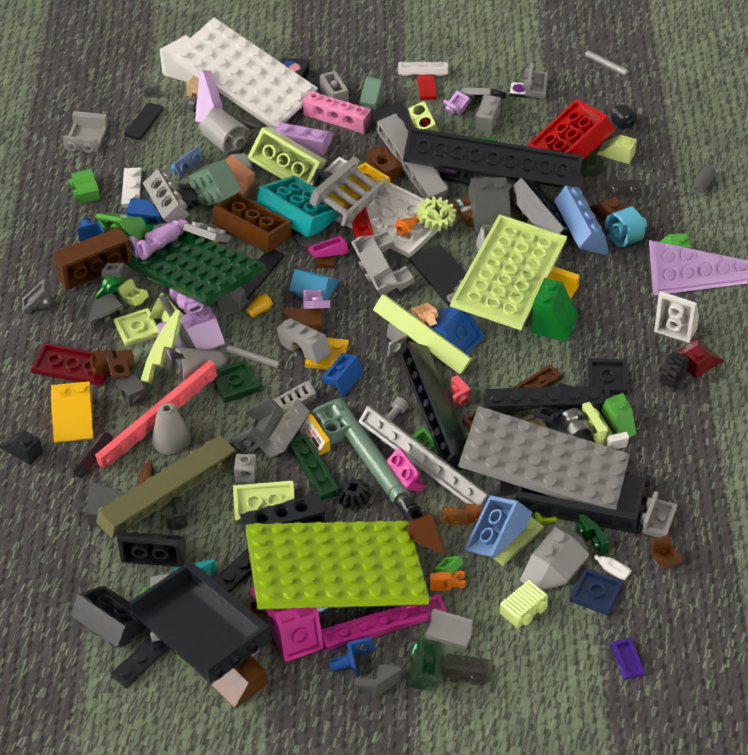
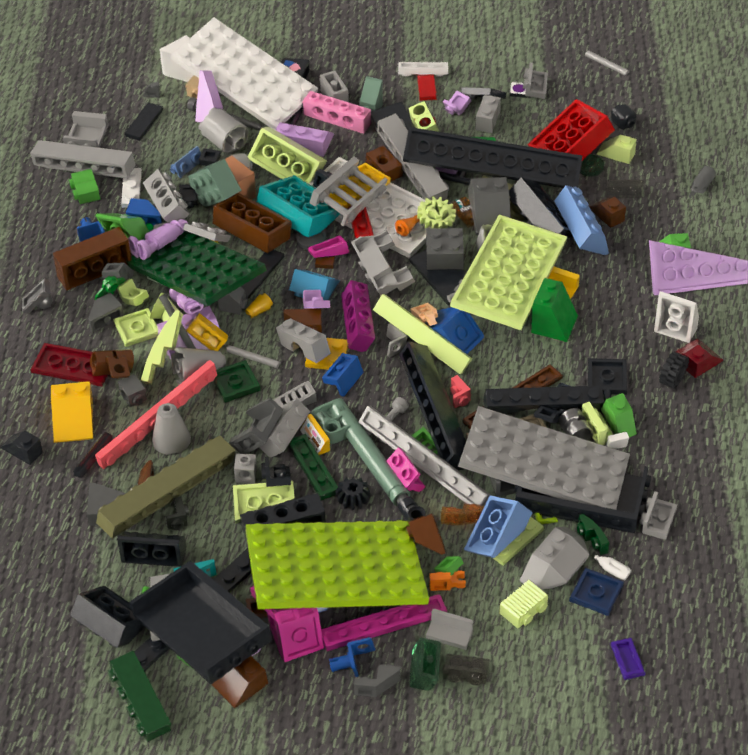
medium azure brick [605,206,647,248] -> none
reddish brown bracket [651,535,683,568] -> none
none -> light grey brick [30,140,136,179]
none -> dark green brick [108,650,171,742]
none -> yellow slope [186,313,228,351]
none -> black tile [199,148,221,167]
none -> black bracket [261,457,291,487]
none -> magenta brick [341,280,375,352]
none -> dark grey brick [426,228,464,270]

